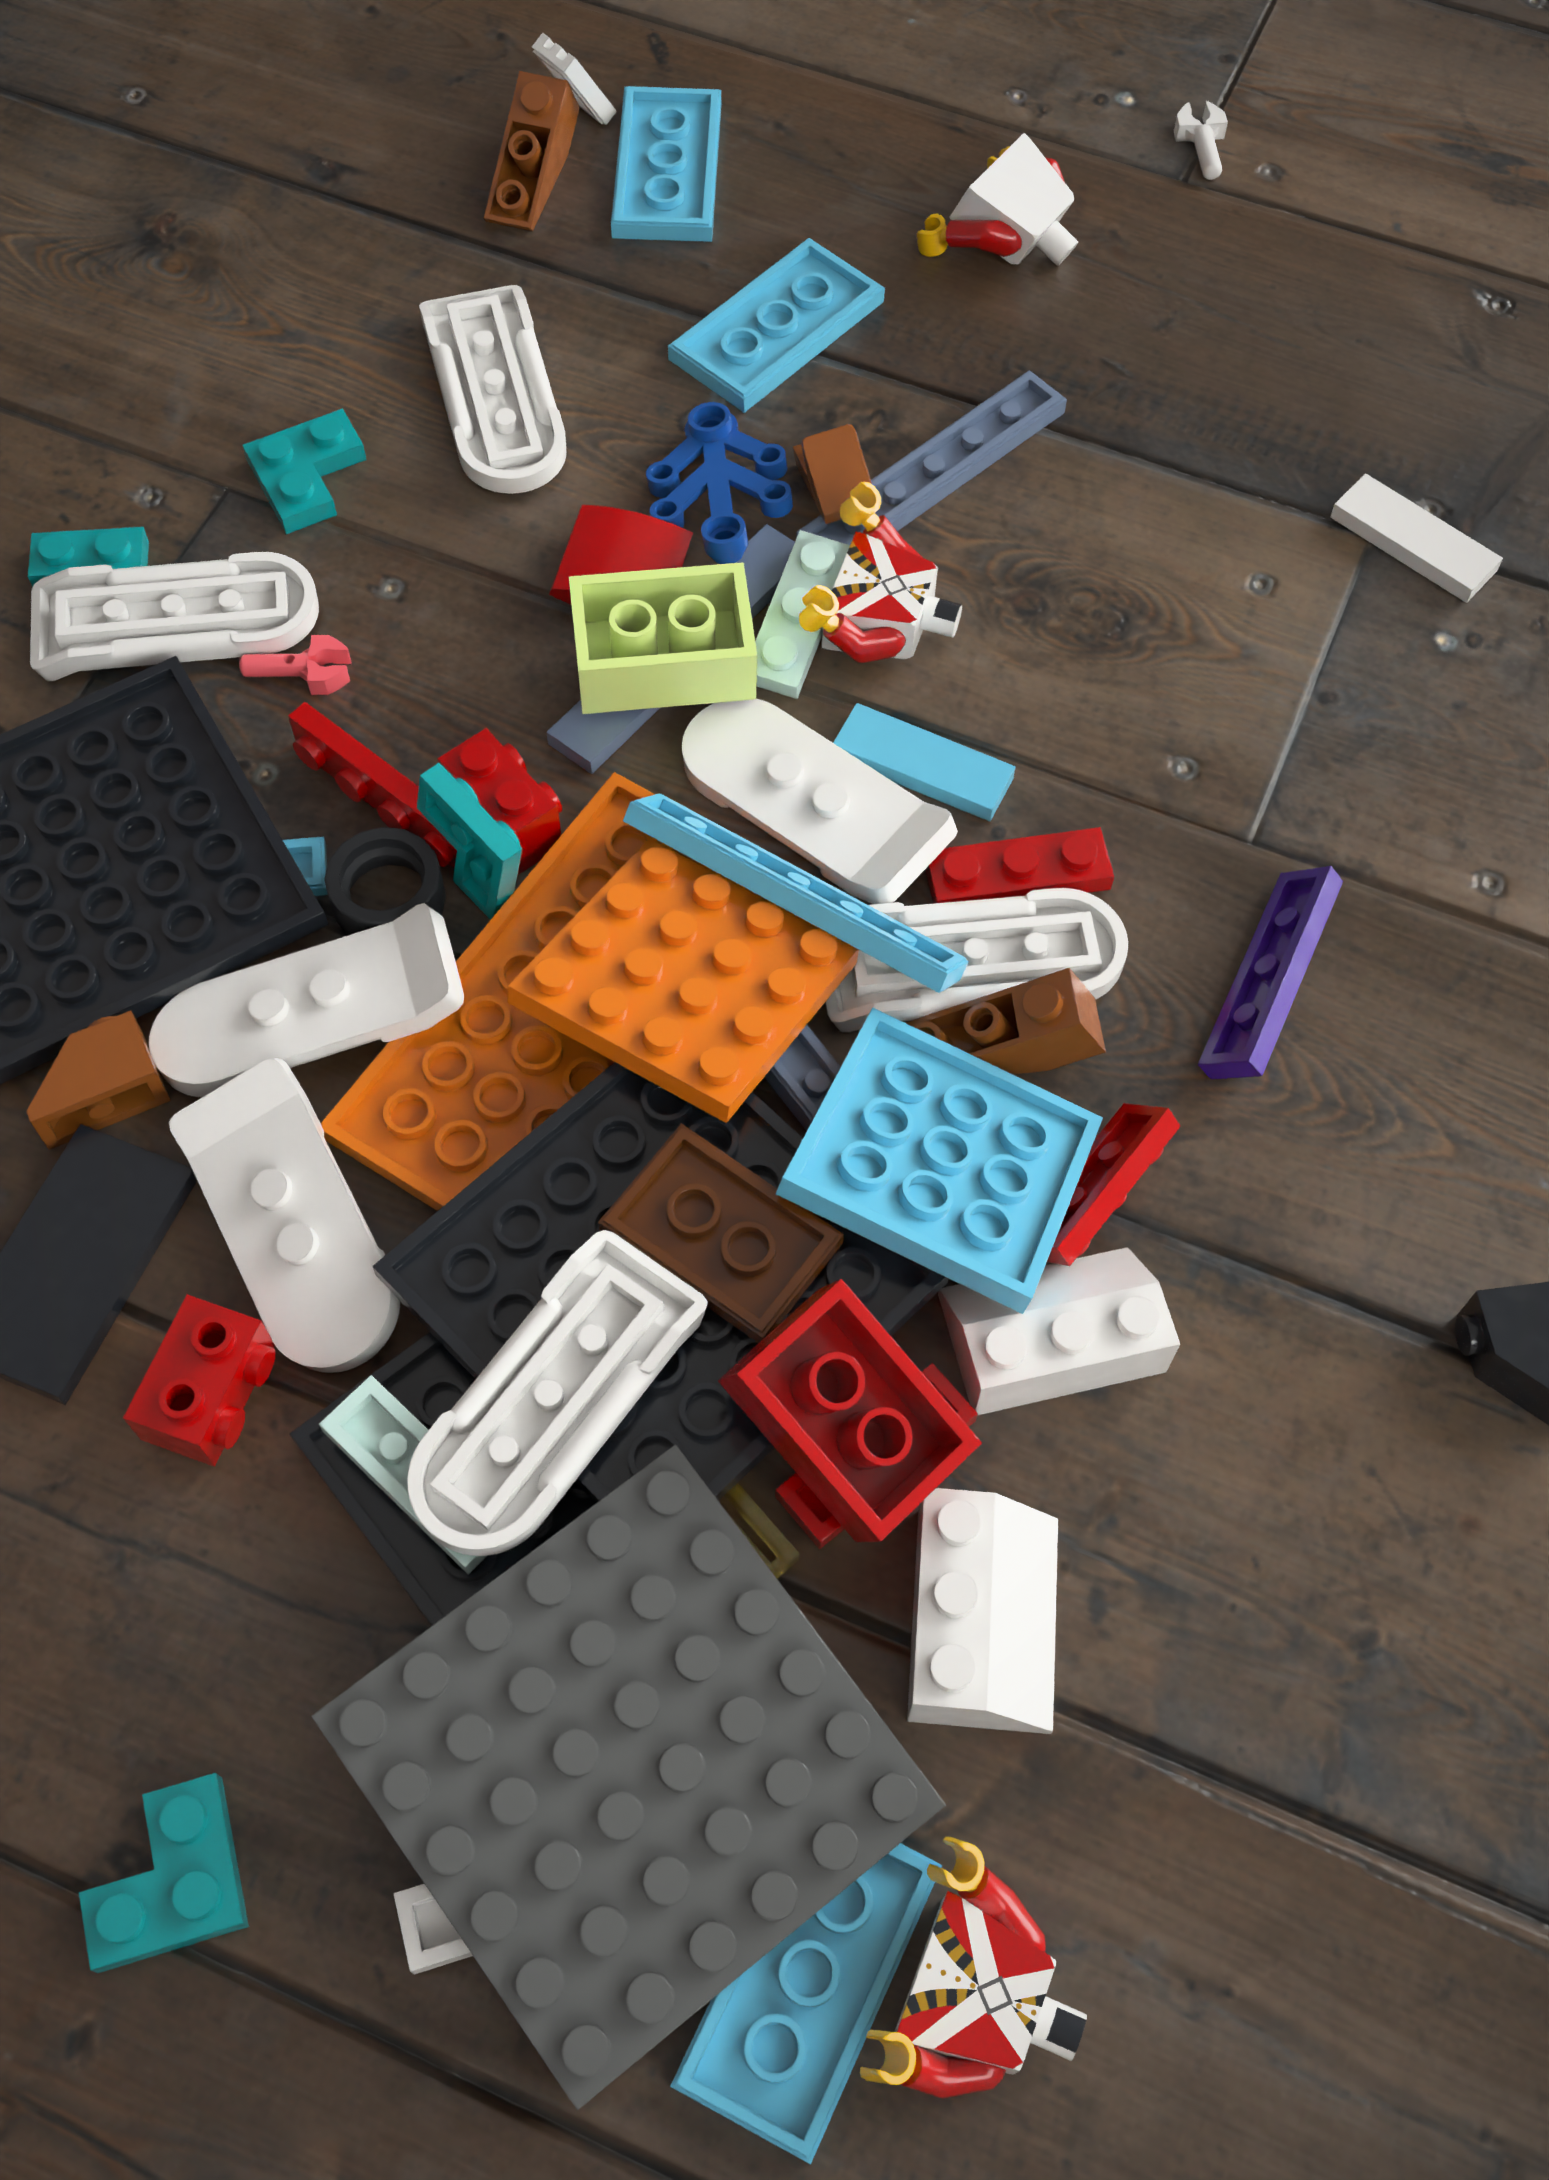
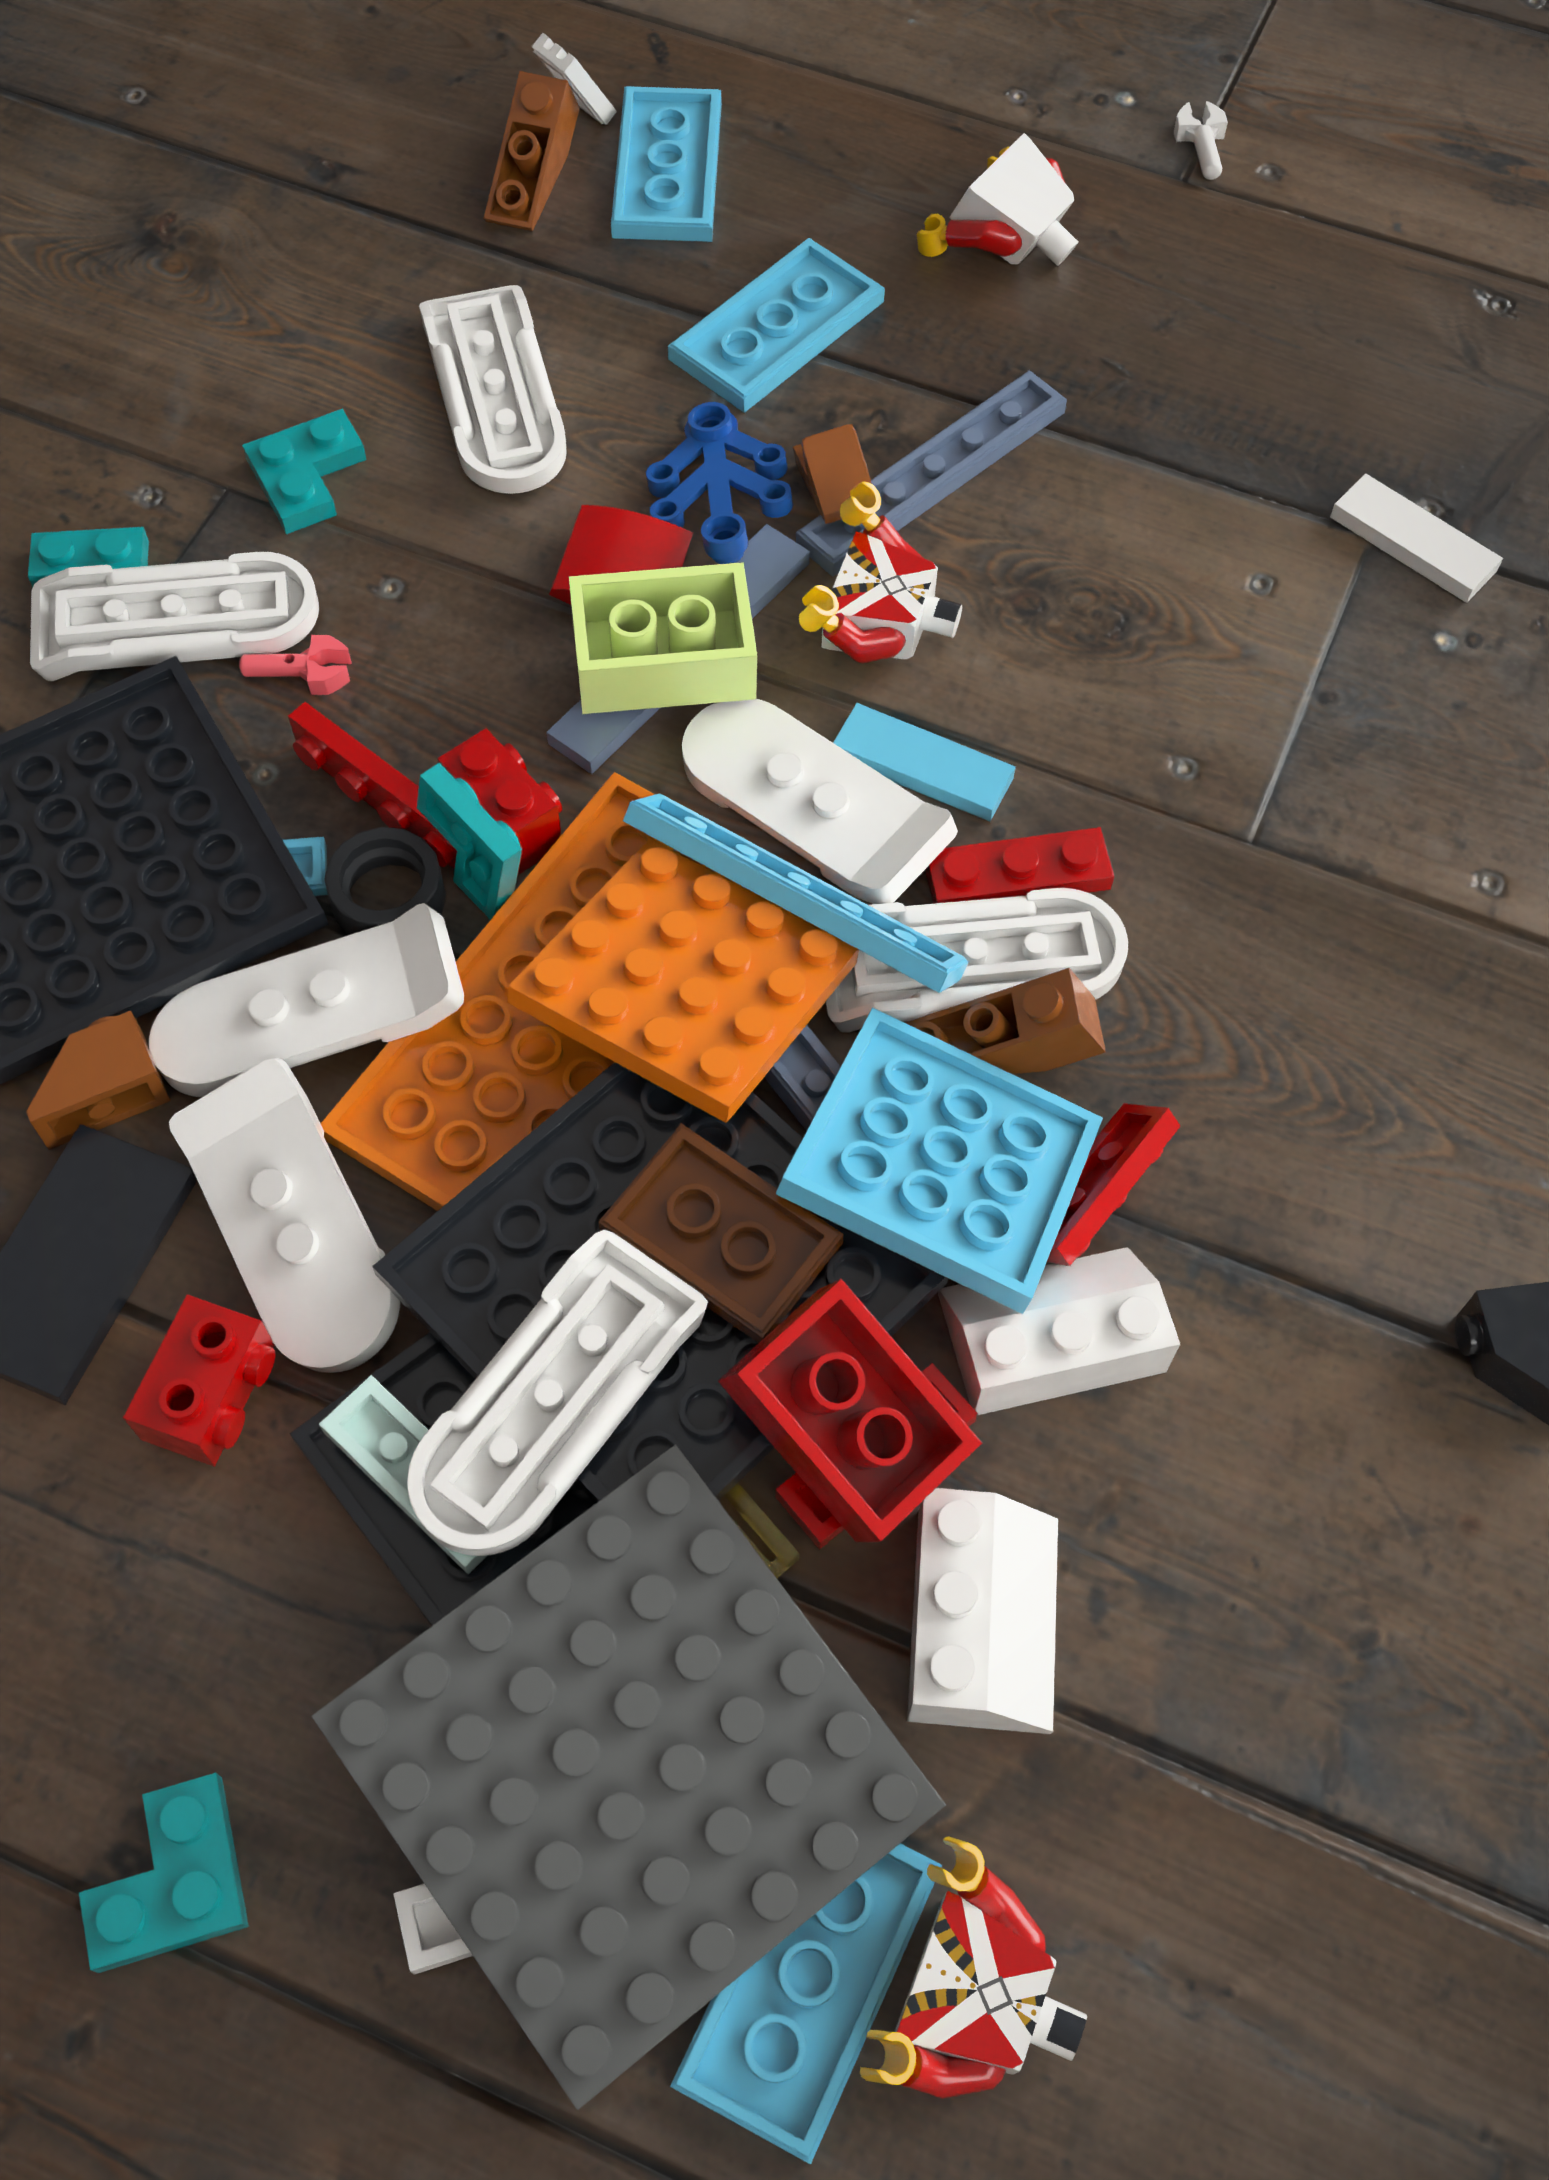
light aqua plate [755,530,850,699] -> none
dark purple plate [1198,866,1343,1079] -> none

